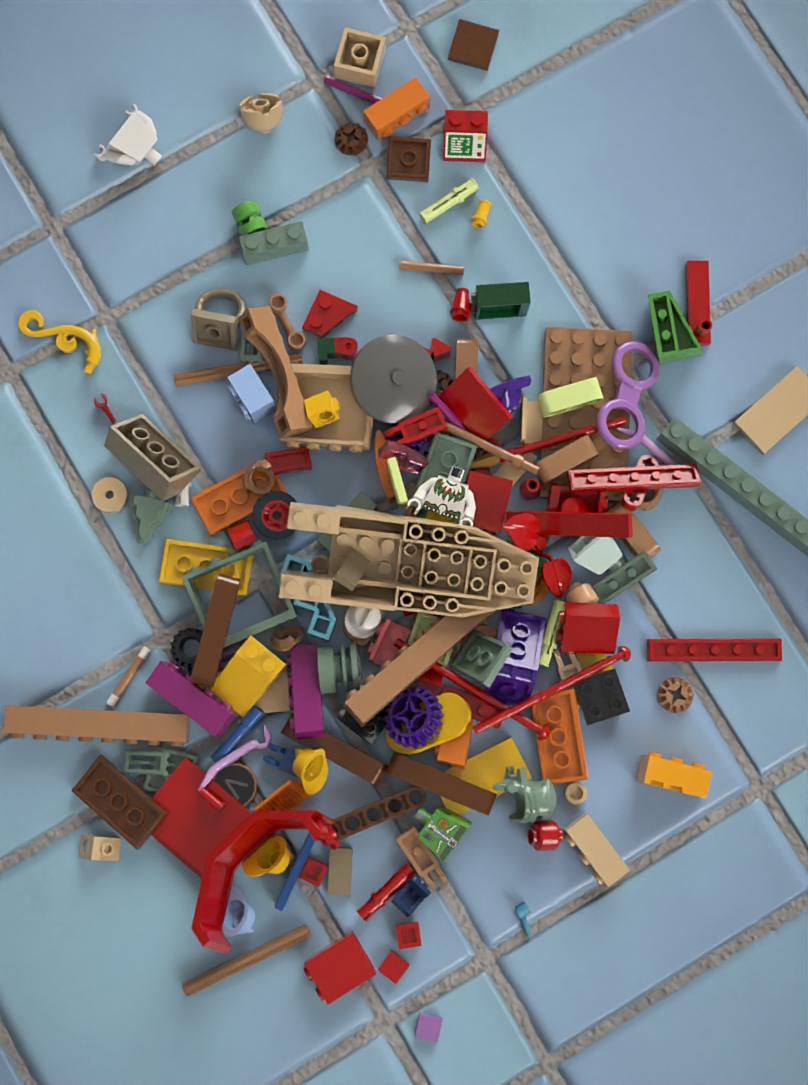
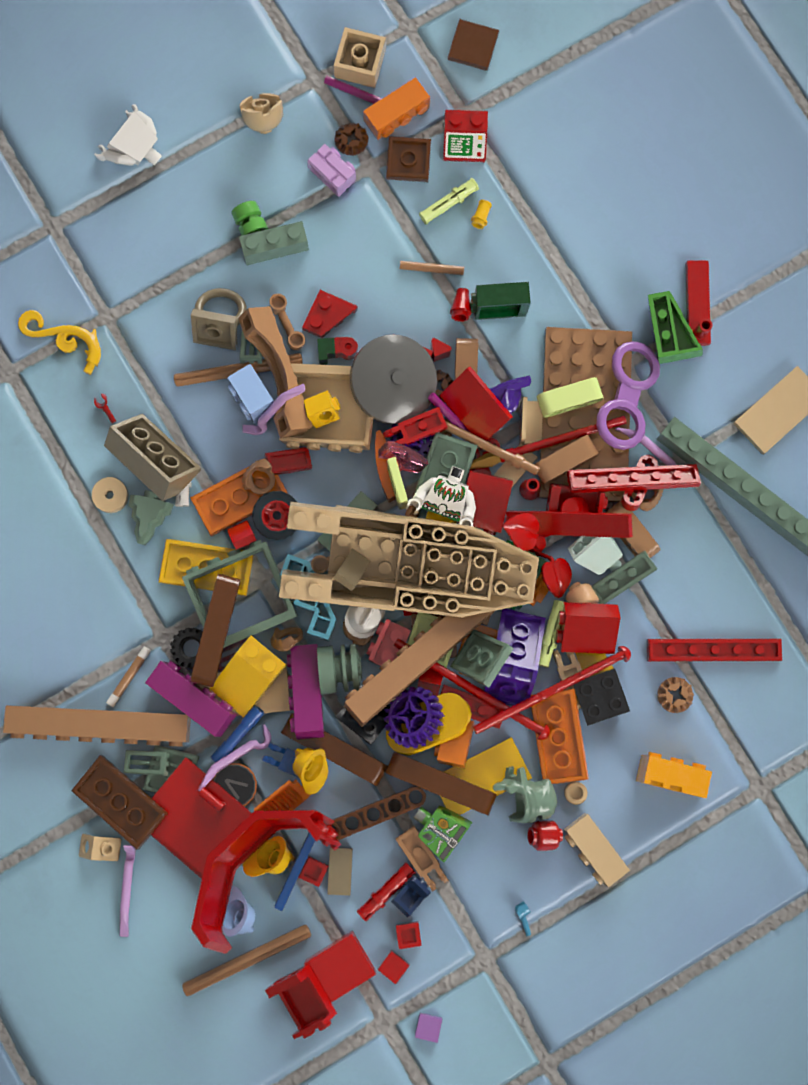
none -> lavender piece [120,844,136,937]
none -> lavender piece [243,384,305,435]
none -> red panel [265,964,337,1039]
none -> lavender brick [307,144,356,196]

